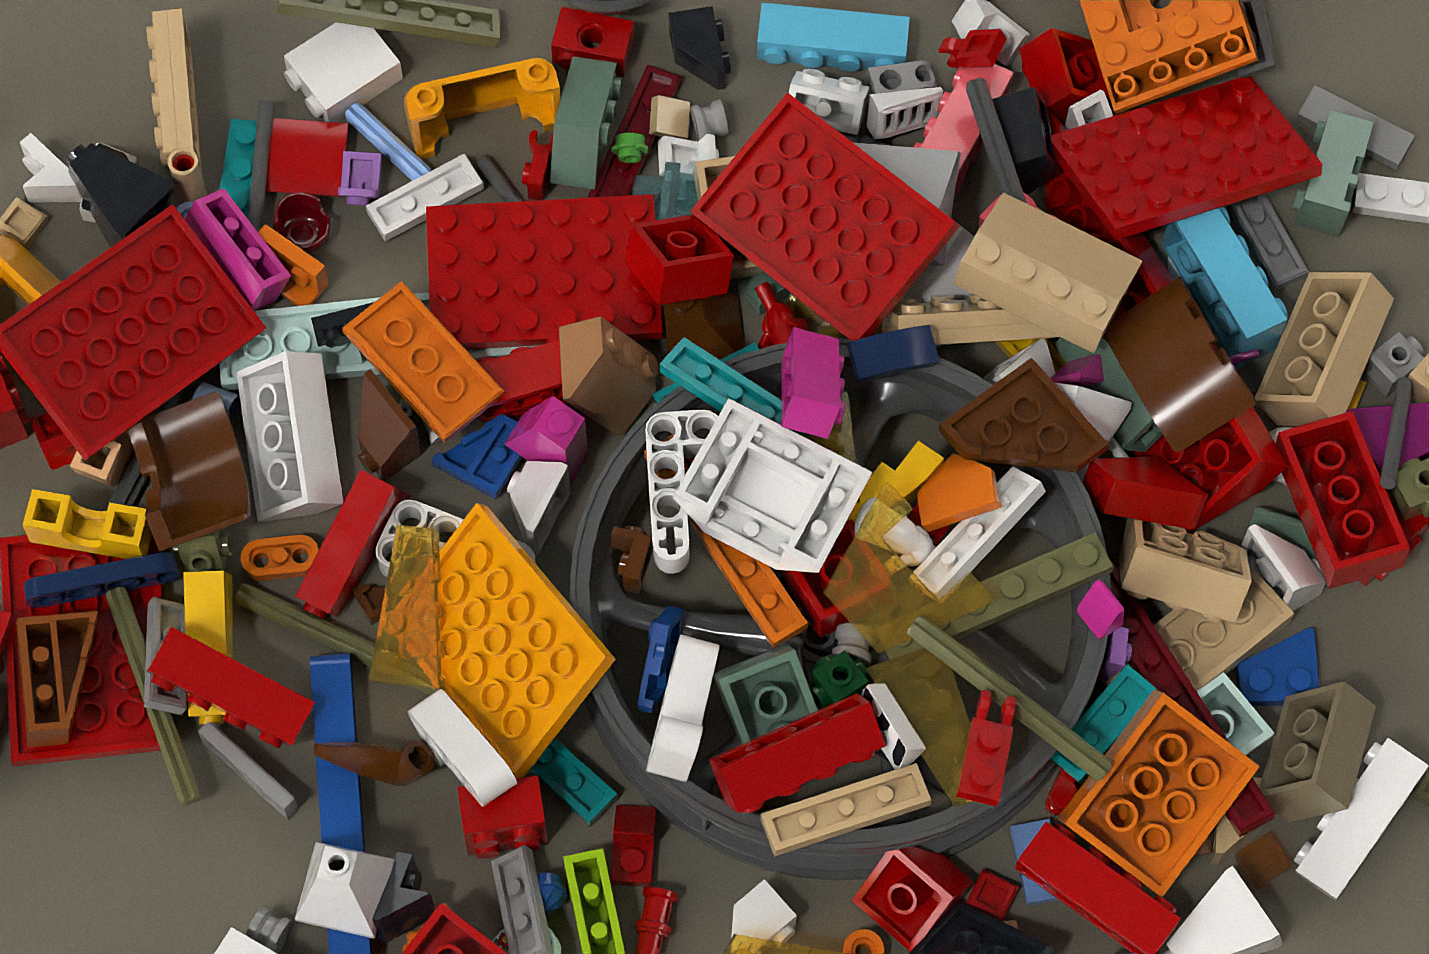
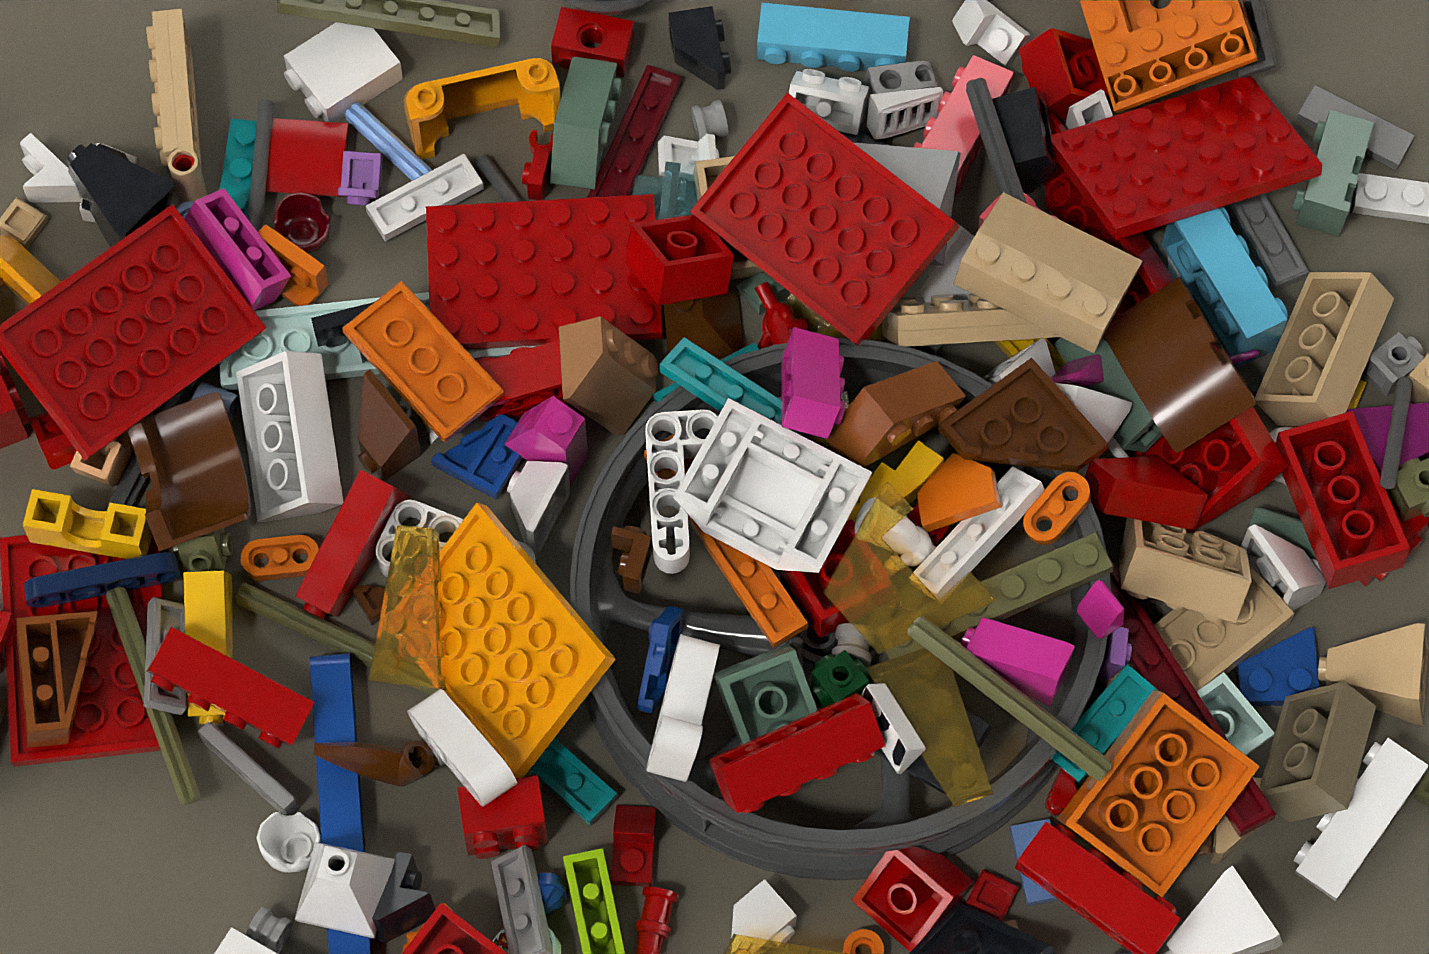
bright green plate [611,133,648,163] -> none
tan tile [649,95,690,139] -> none
tan plate [760,763,931,857] -> none
dark blue slope [847,325,939,382] -> none
red plate [938,29,1007,68] -> none
red hinge [956,689,1016,807] -> none
clear orange tile [1235,832,1292,889] -> none
none -> white hair [256,812,322,873]
none -> dark orange wedge [824,361,966,468]
none -> dark pink slope [961,617,1075,707]
none -> orange plate [1023,472,1091,545]
none -> tan slope [1318,623,1429,726]

